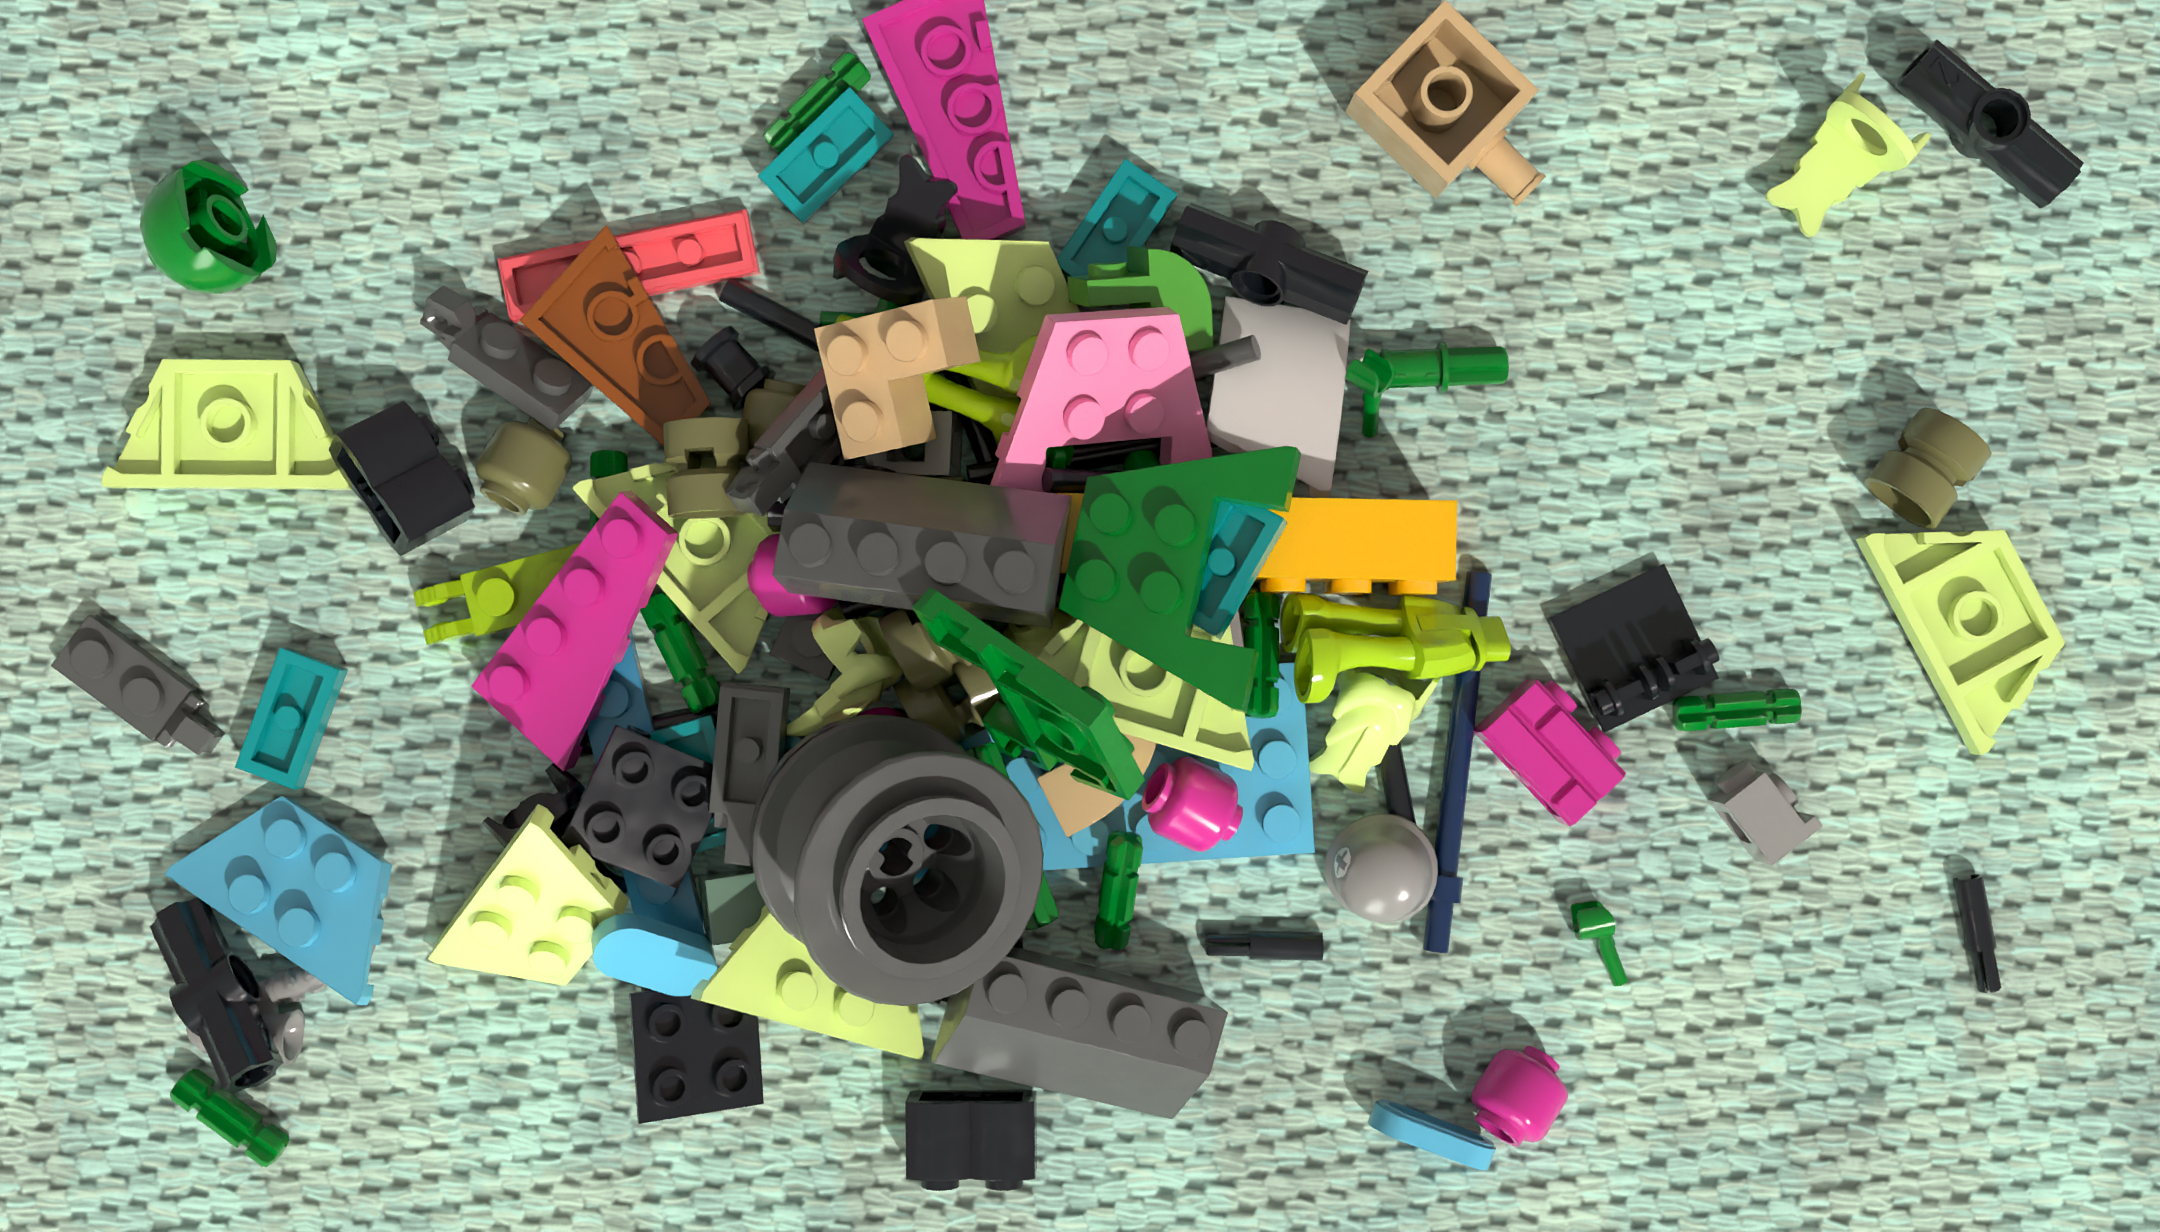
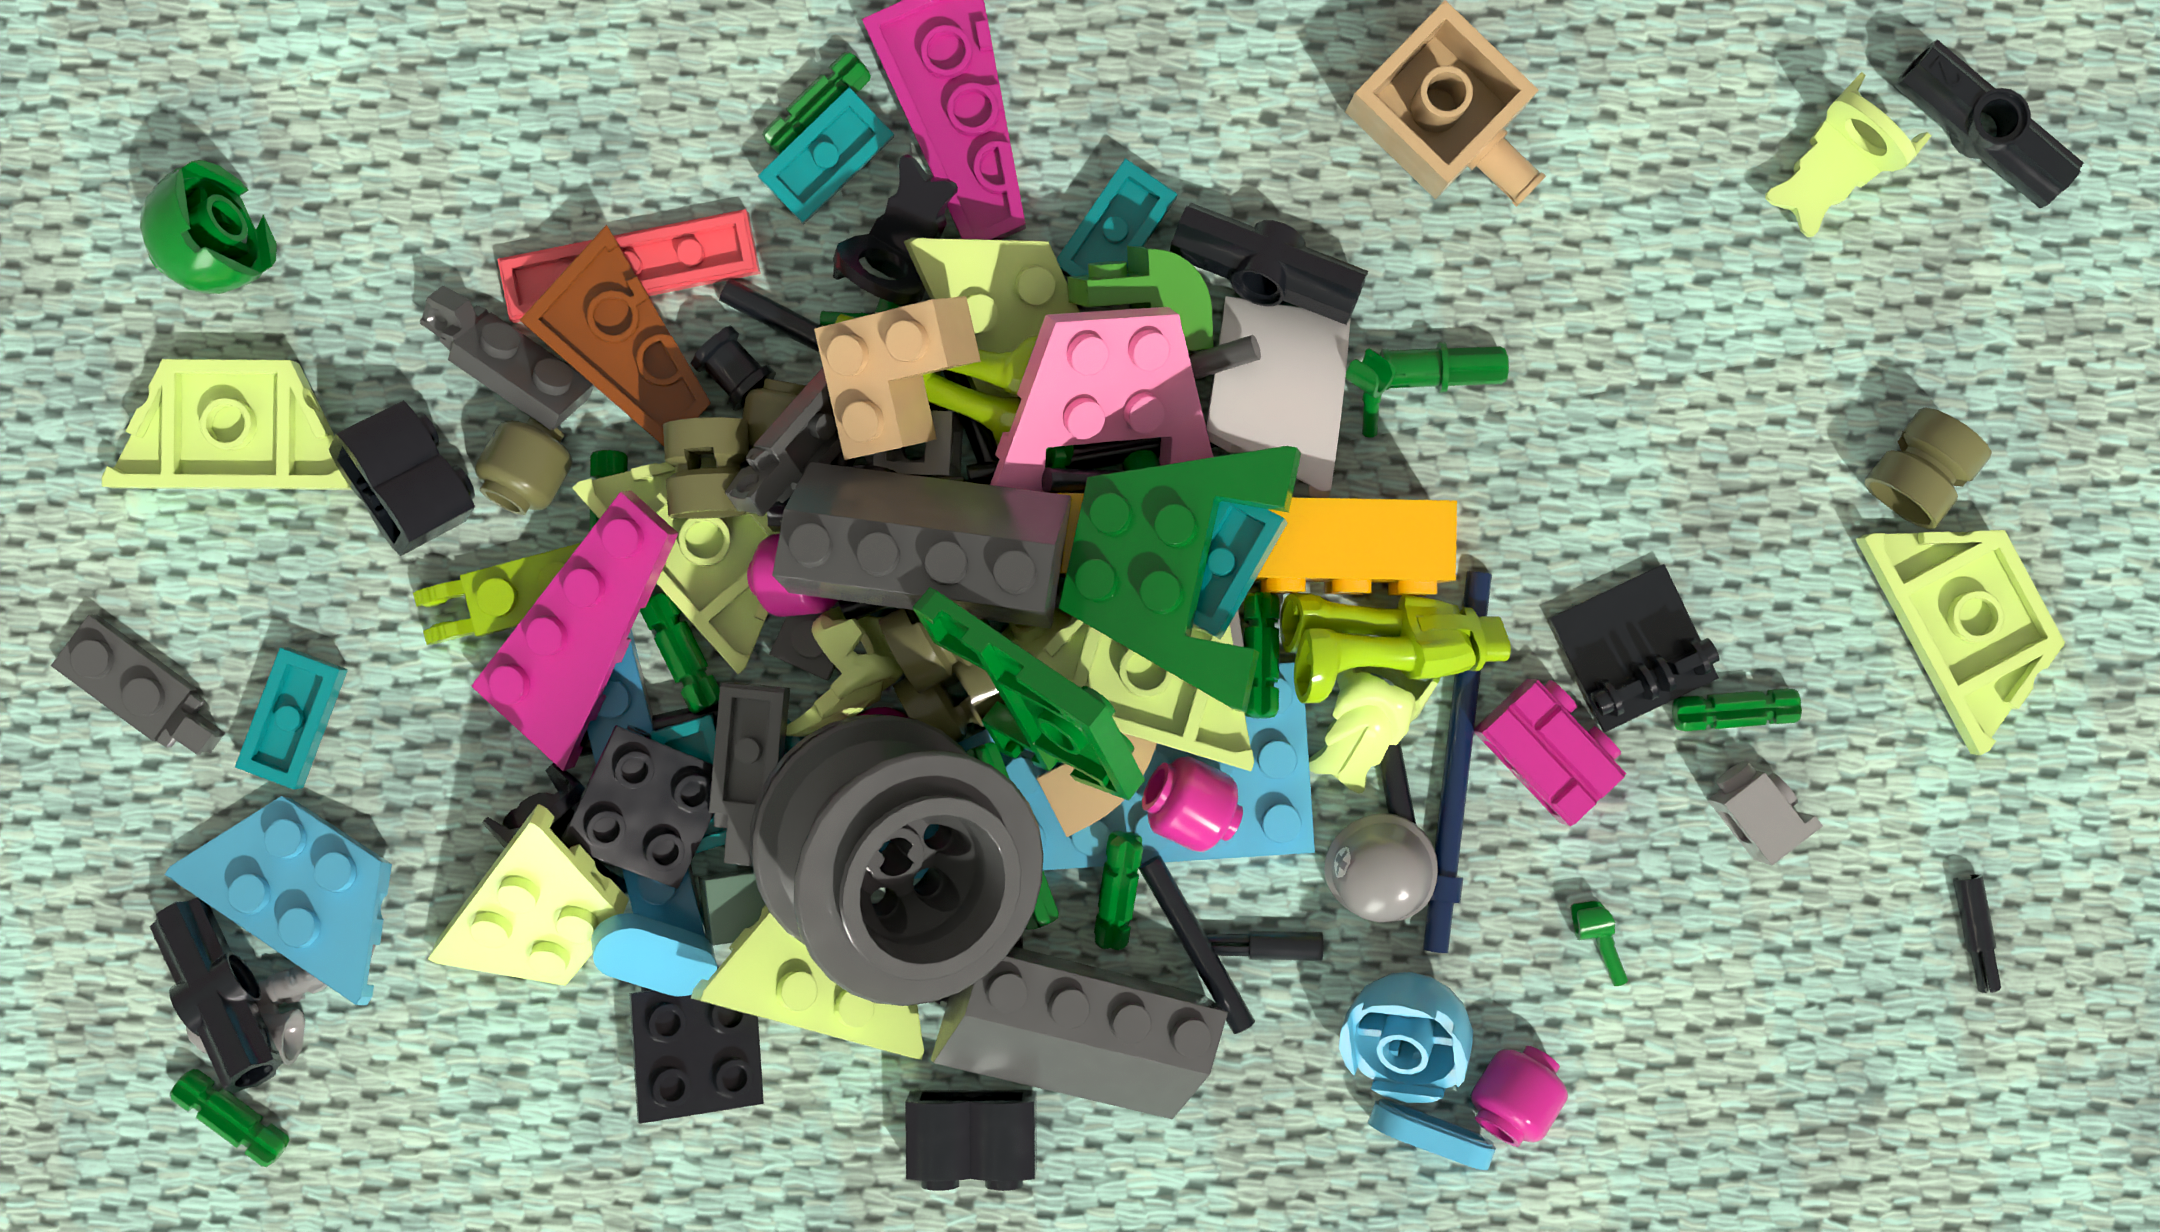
none -> black bar [1138,855,1255,1034]
none -> medium azure cylinder [1339,972,1473,1103]

